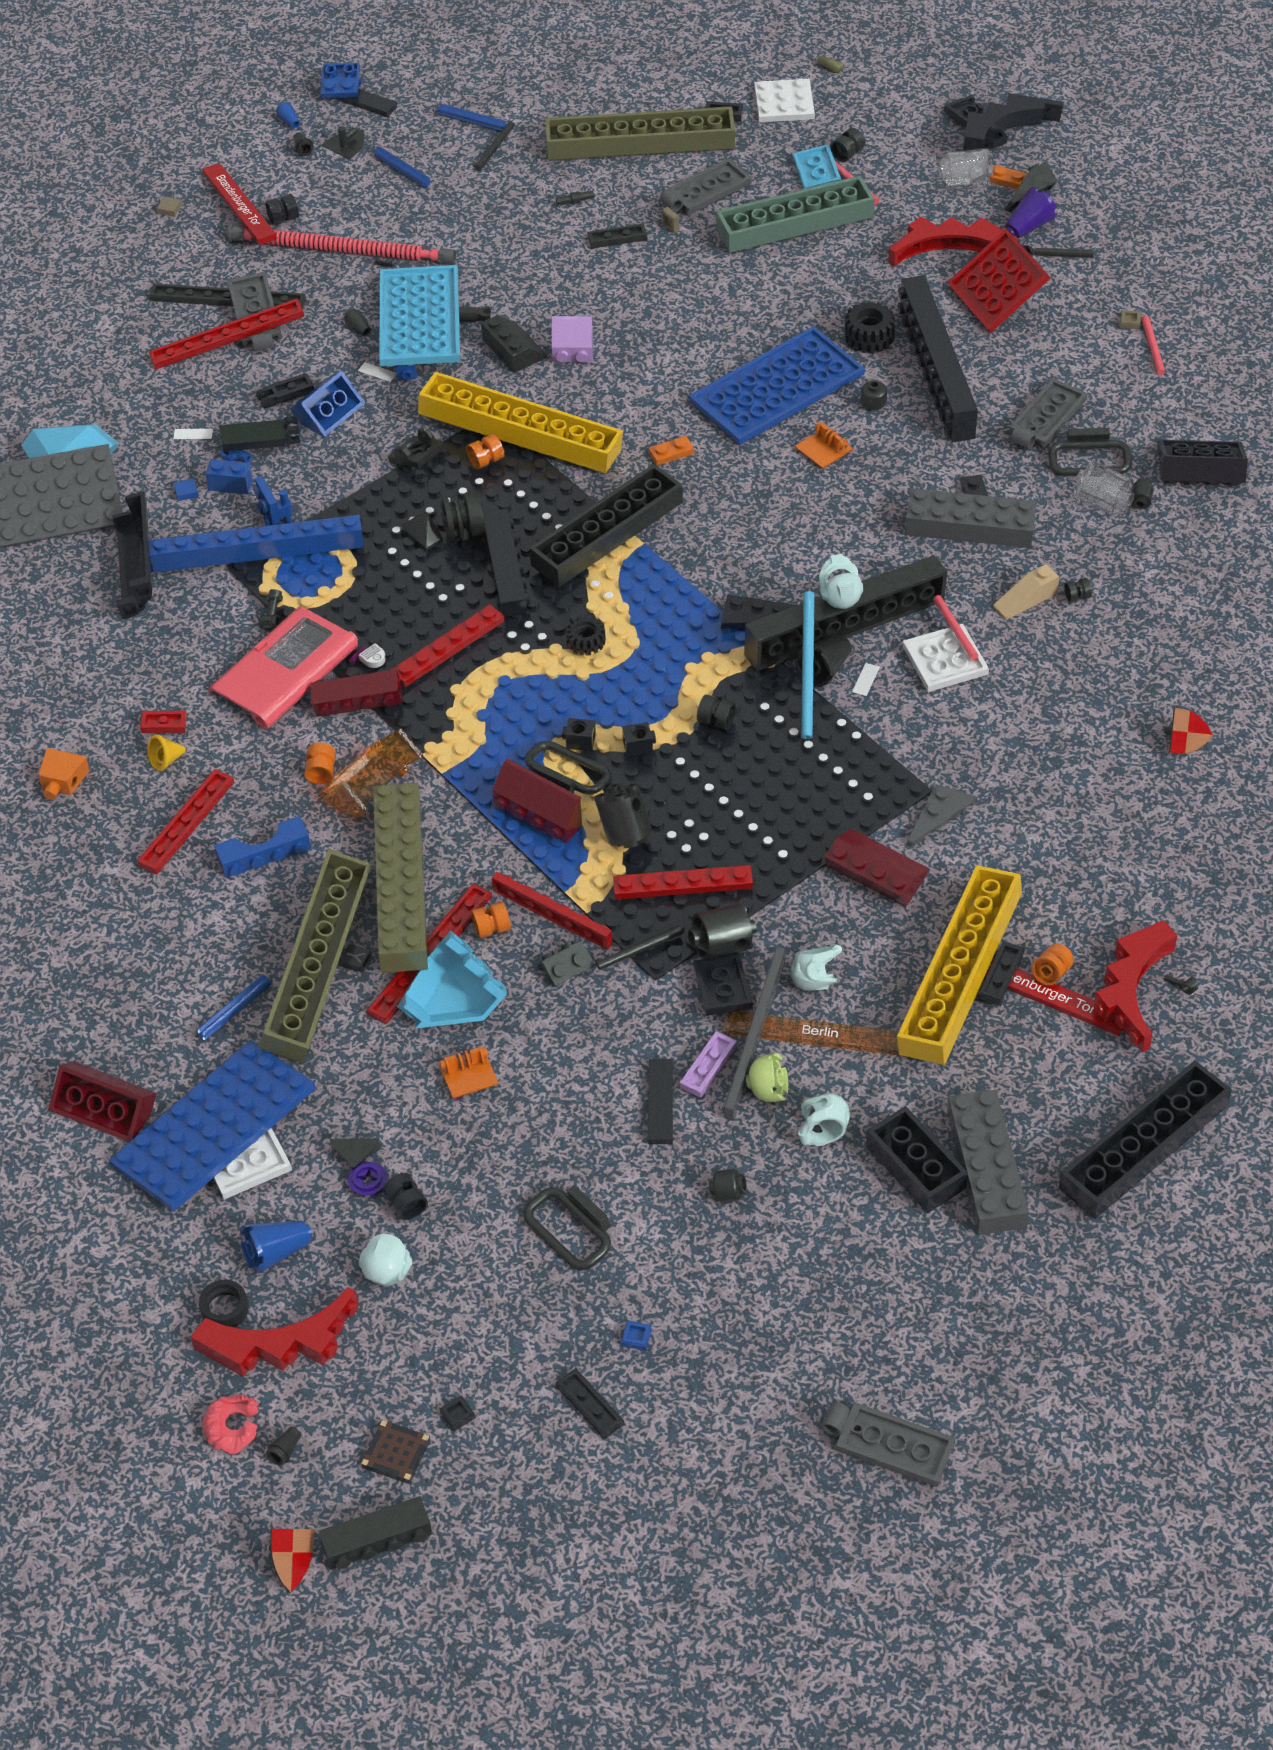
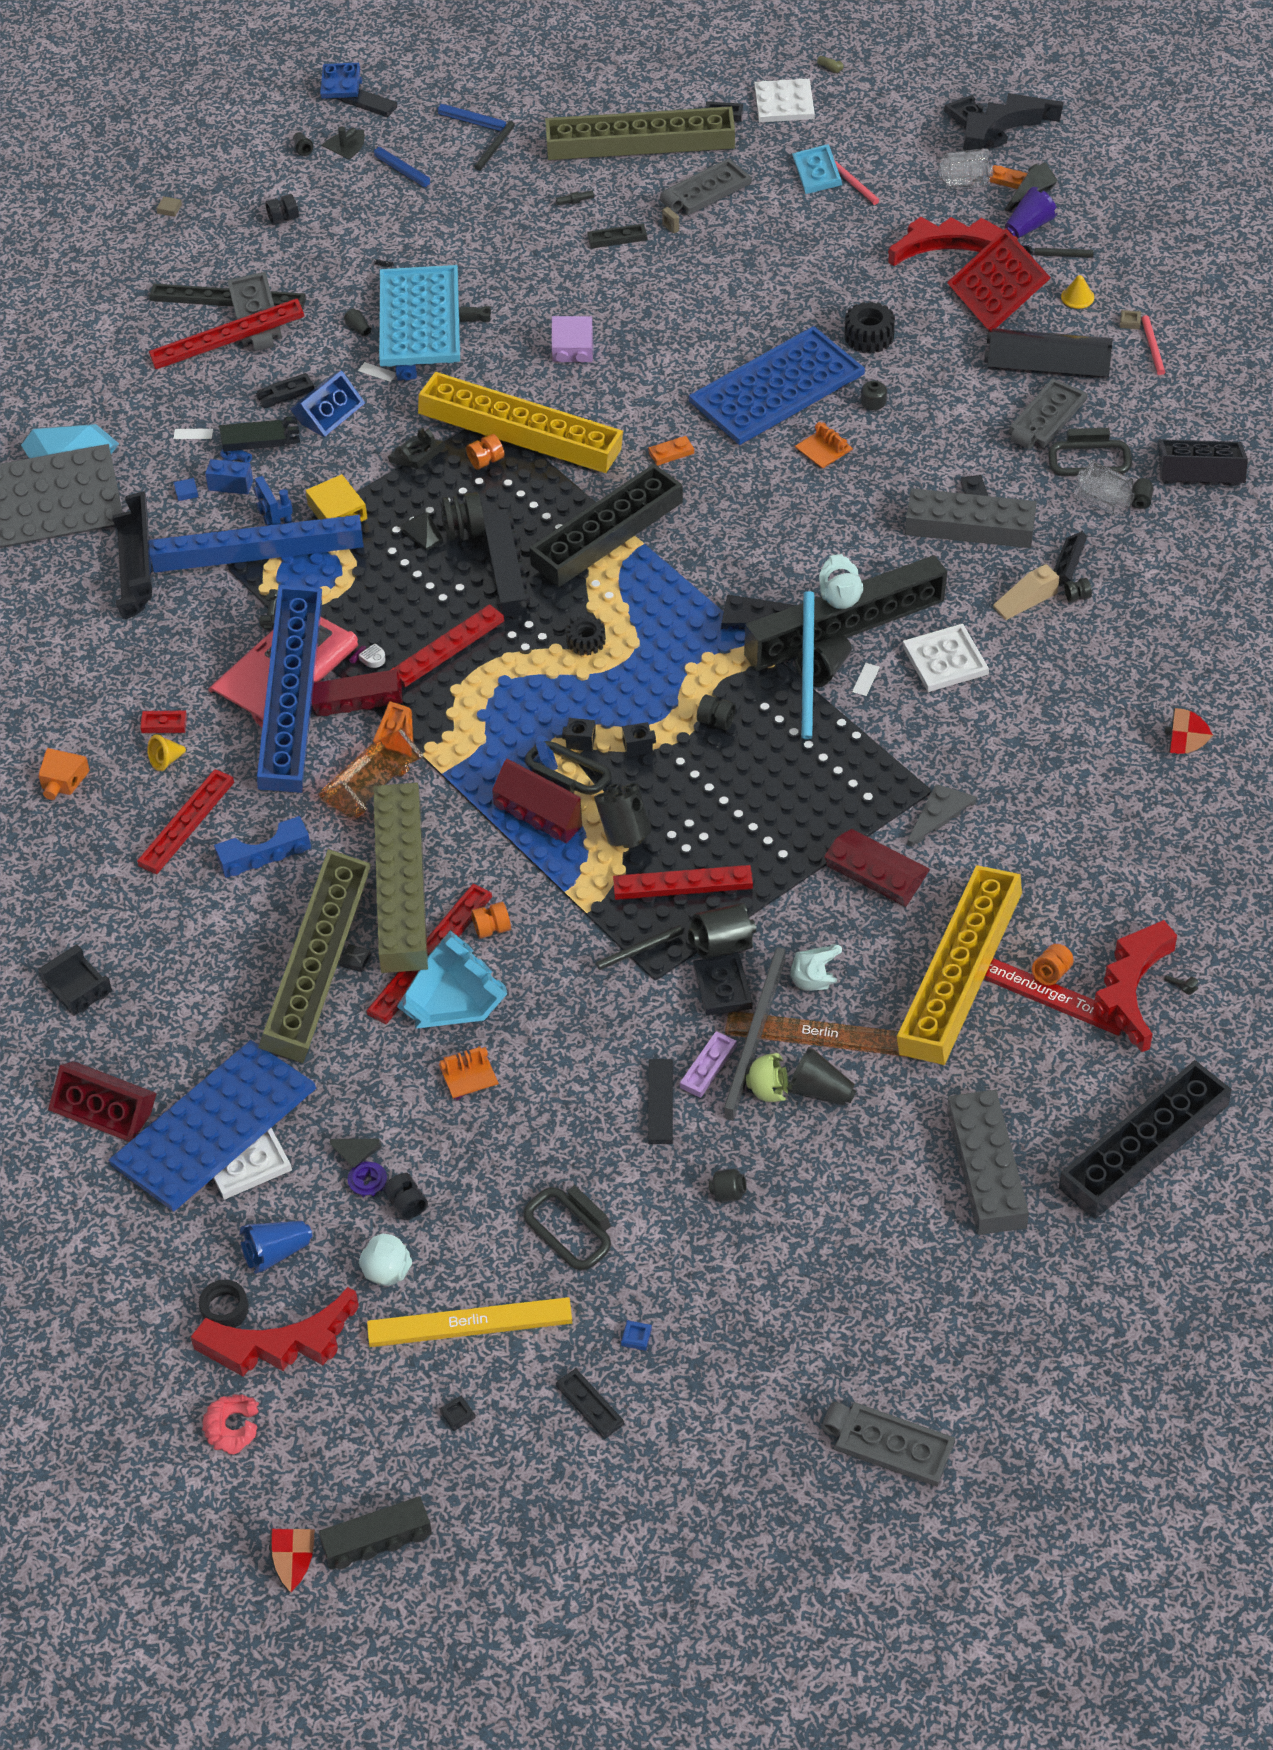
blue axle [196,975,271,1040] -> none
red tile [203,163,277,245] -> none
coral hose [225,223,456,265] -> none
pearl dark grey cone [266,1427,302,1466] -> none
blue cone [276,102,300,129] -> none
orange wheel [304,742,336,784] -> none
tile [361,1420,431,1484] -> none
pearl dark grey slope [481,315,547,373] -> none
red plate [492,872,612,950] -> none
pearl dark grey bracket [537,940,595,987] -> none
sand green brick [716,176,875,253] -> none
light aqua helmet [798,1093,850,1146] -> none
pearl dark grey wheel [830,127,866,162] -> none
black brick [866,1106,968,1214] -> none
black brick [897,275,978,443] -> none
coral bar [933,595,978,660] -> none
black tile [978,941,1025,1006] -> none
none -> black panel [38,944,112,1016]
none -> blue brick [257,585,322,793]
none -> yellow brick [305,474,367,522]
none -> yellow tile [367,1297,572,1347]
none -> orange wing [373,702,414,756]
none -> blue tile [536,741,558,770]
none -> pearl dark grey cone [787,1047,857,1106]
none -> black cylinder [984,328,1113,377]
none -> black plate [1053,531,1087,585]
none -> yellow hat [1061,275,1094,309]

